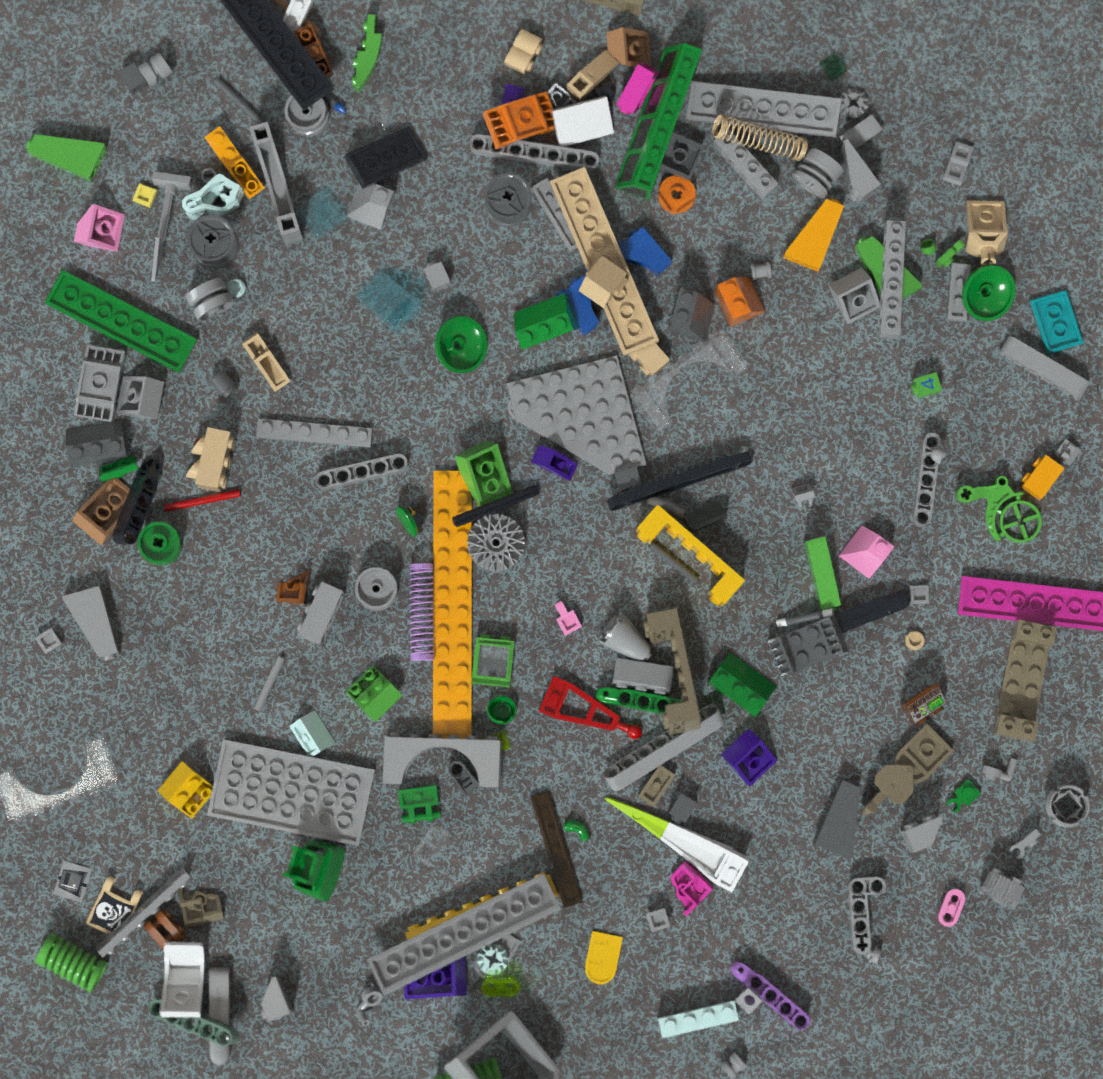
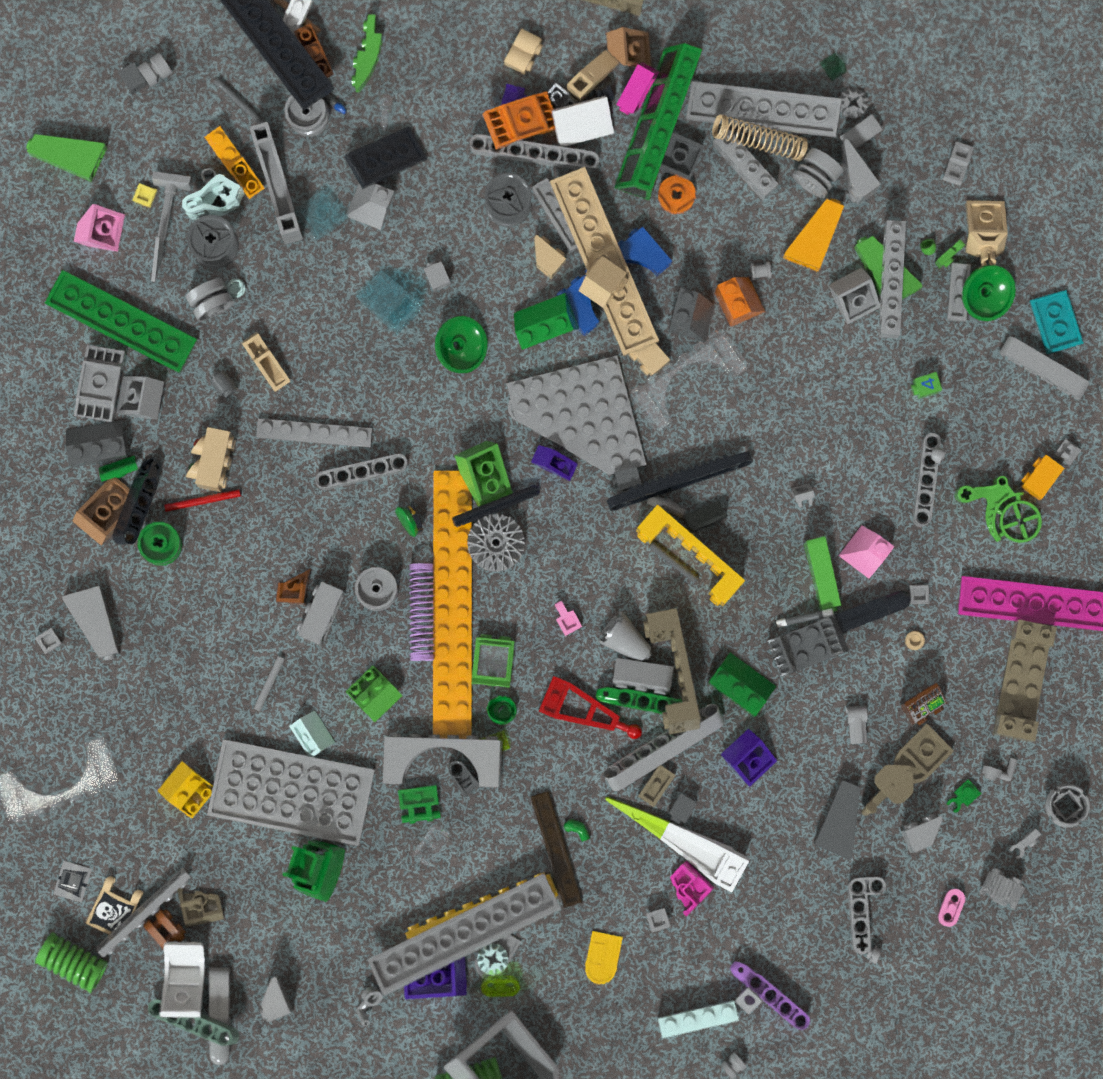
none -> tan slope [534,235,566,279]
none -> light grey piece [846,705,867,744]

